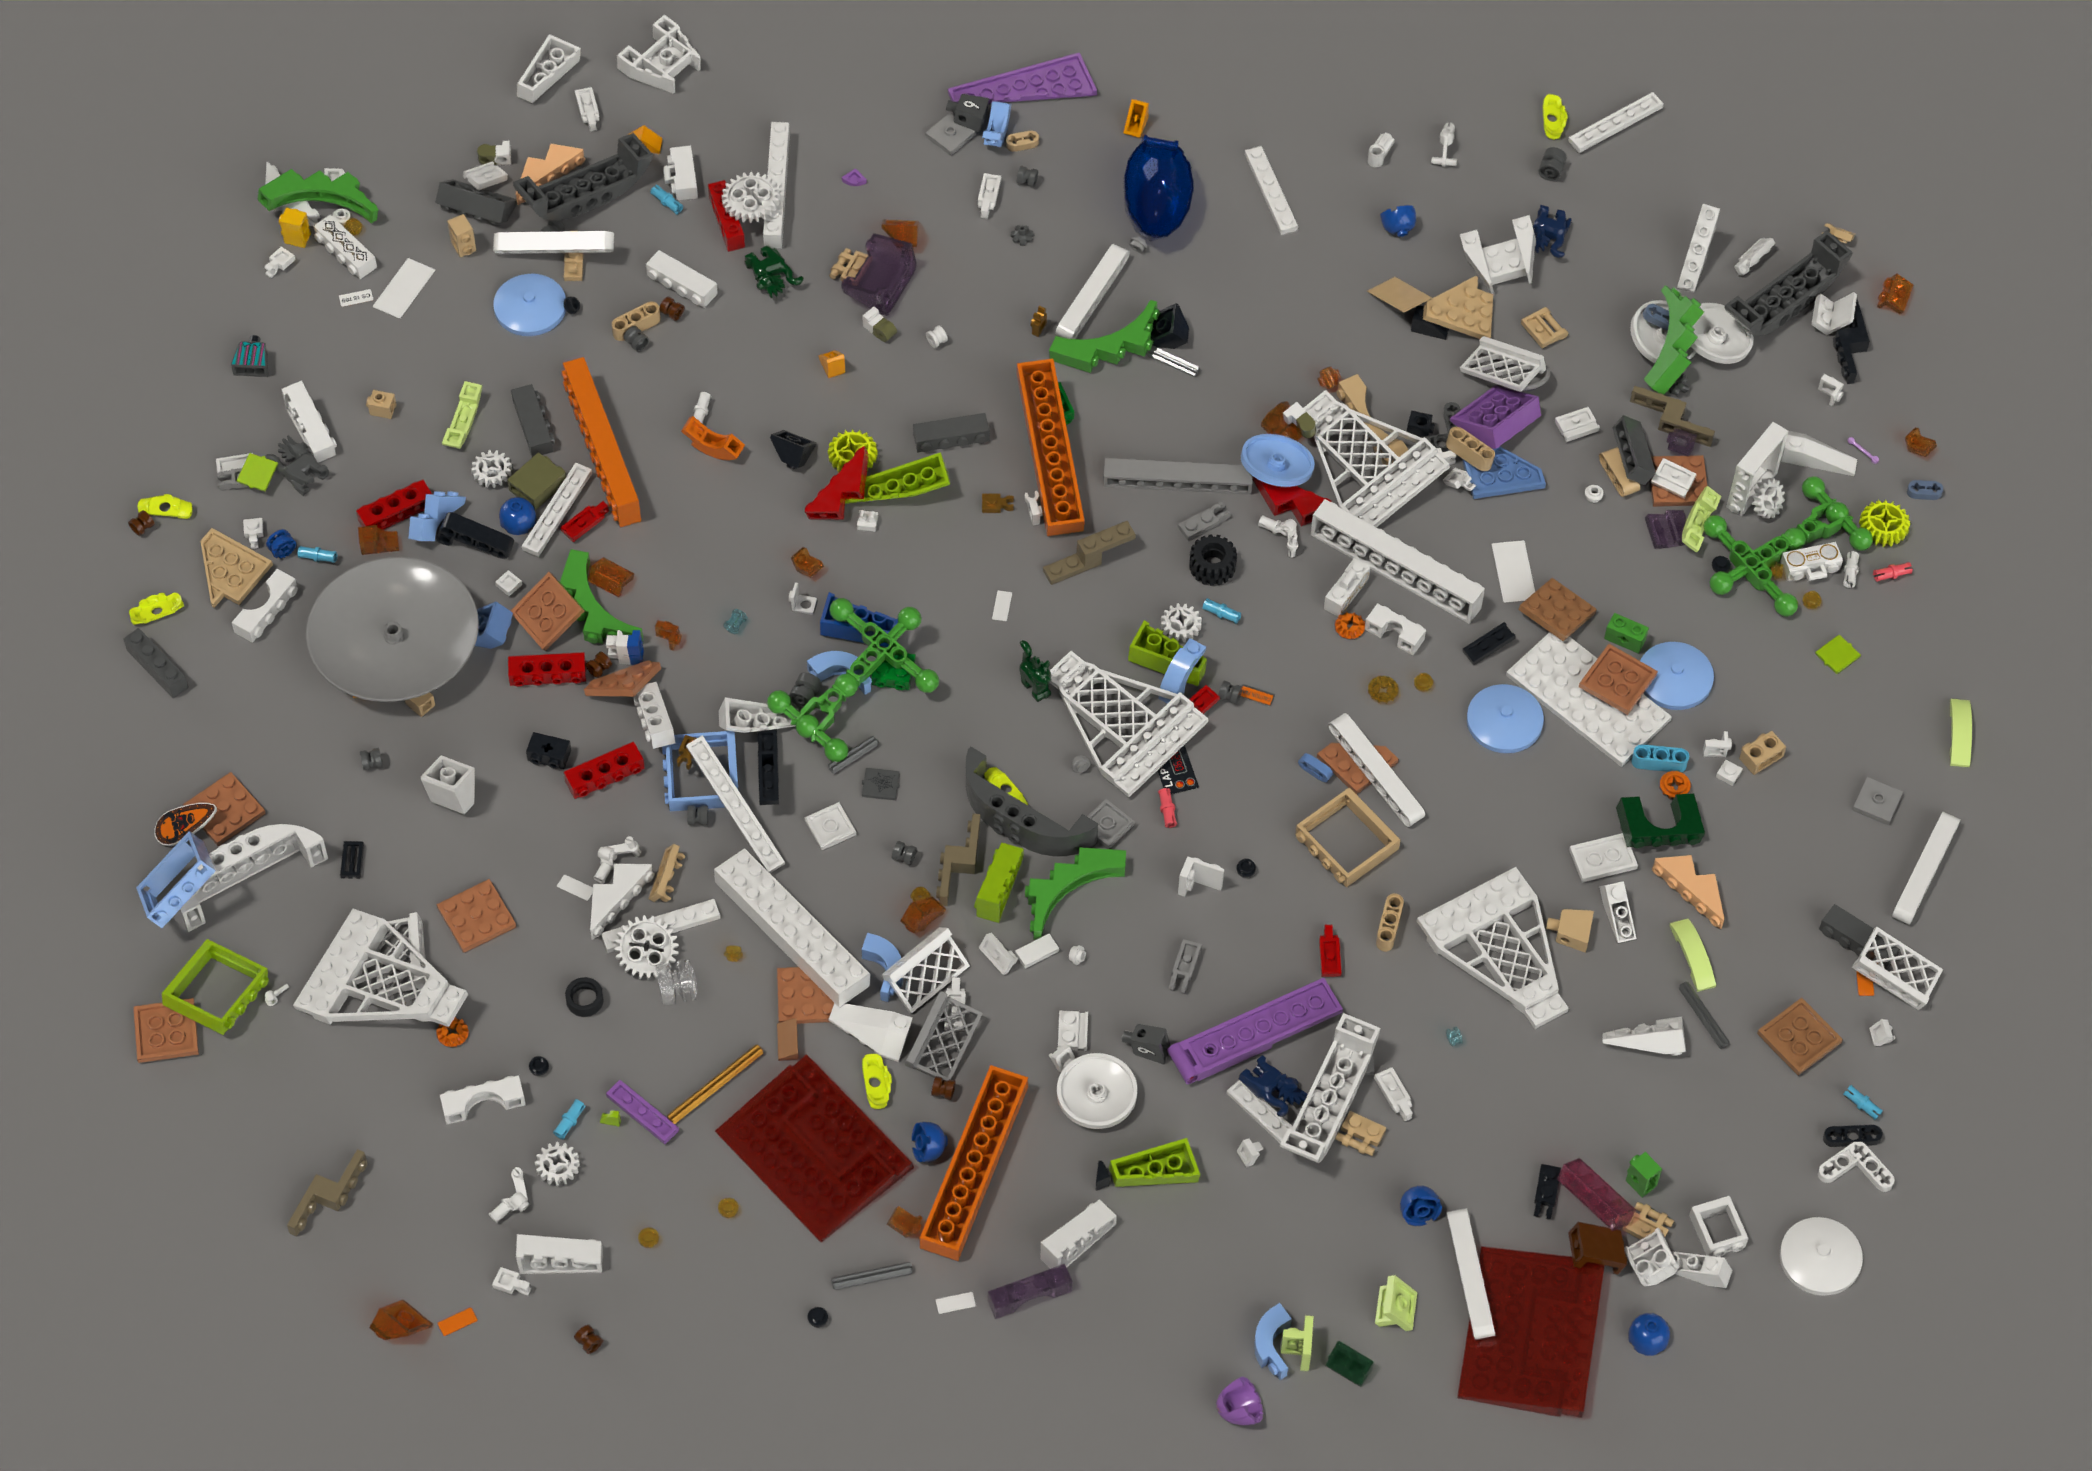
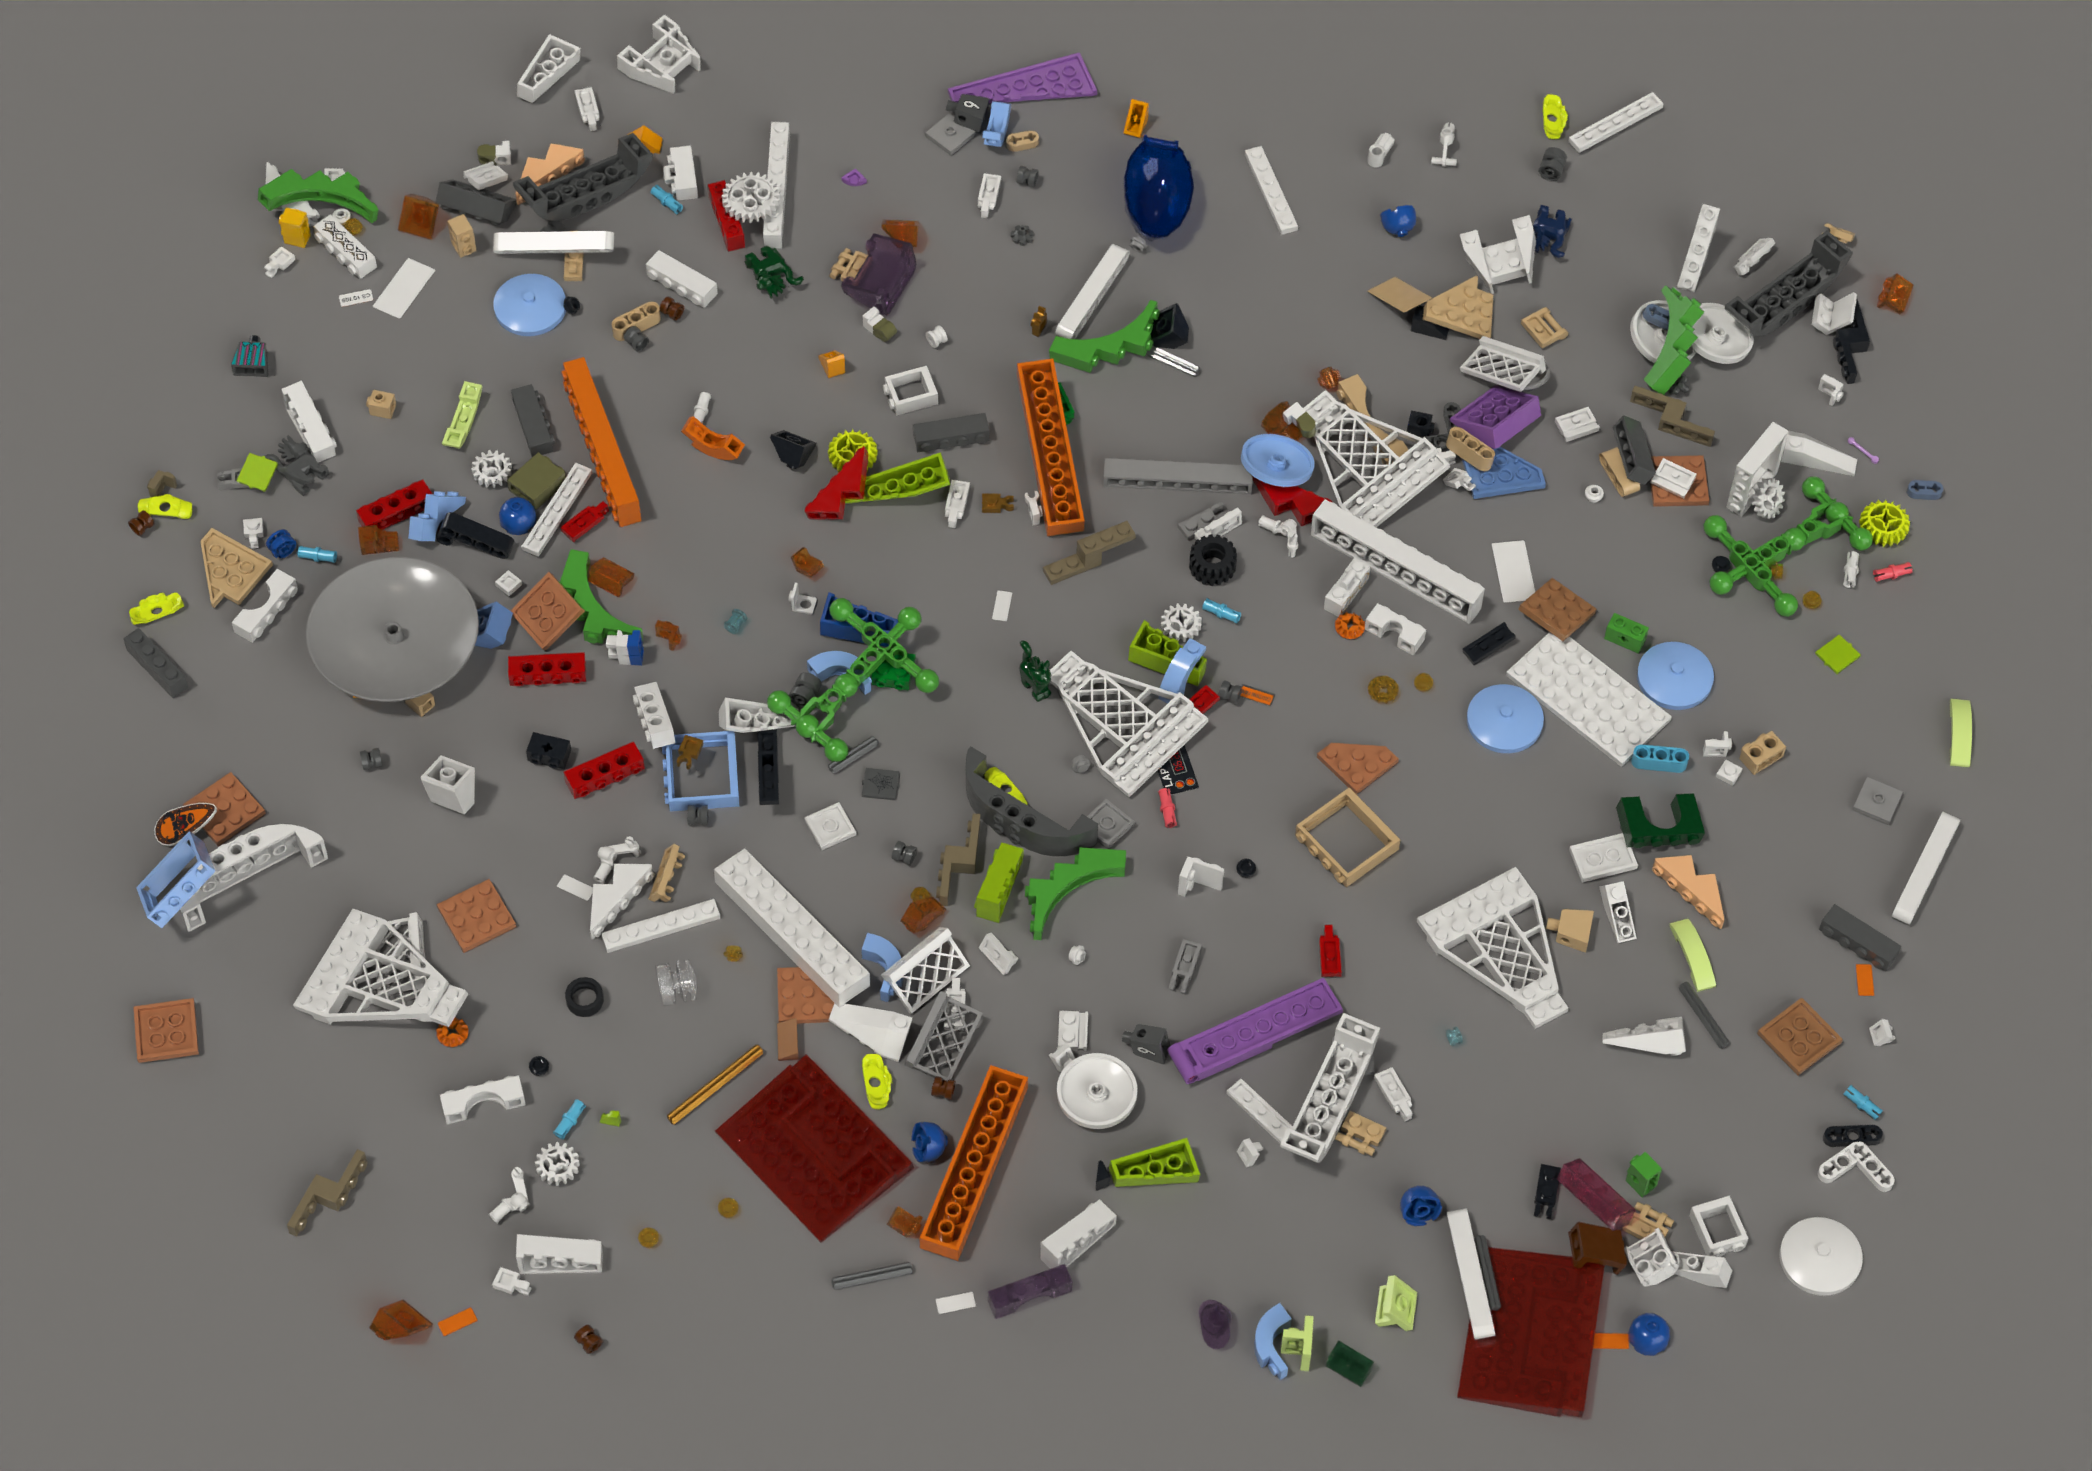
lime window [162,939,269,1035] -> none
white tile [216,453,253,473] -> none
white hand [265,984,289,1006] -> none
black tile [340,841,364,879] -> none
nougat plate [584,660,661,697] -> none
reddish brown wheel [586,651,612,678] -> none
medium lavender plate [606,1080,679,1144] -> none
white gear [614,915,679,980] -> none
white plate [686,735,785,873] -> none
black plate [807,1307,828,1327] -> none
white tile [857,510,878,532] -> none
white tile [1015,934,1059,969] -> none
medium lavender hair [1216,1377,1263,1425] -> none
dark blue animal [1239,1055,1308,1117] -> none
medium blue beam [1298,753,1333,782] -> none
white beam [1328,713,1425,827] -> none
tan beam [1376,893,1404,952] -> none
nougat plate [1579,644,1658,715] -> none
clear purple slope [1645,510,1687,549] -> none
orange gear [1660,771,1691,799] -> none
clear purple window [1667,428,1697,456] -> none
yellowish green slope [1682,486,1722,553] -> none
white piece [1780,542,1843,581] -> none
white fence [1852,927,1943,1011] -> none
clear orange bracket [1905,427,1937,457] -> none
none -> dark tan bracket [147,470,177,497]
none -> clear orange slope [398,194,439,239]
none -> white window [883,366,938,416]
none -> white hinge [945,480,970,528]
none -> white hinge [1194,507,1242,540]
none -> clear purple piece [1199,1300,1232,1349]
none -> dark grey axle [1474,1235,1501,1311]
none -> orange sticker [1591,1333,1629,1349]

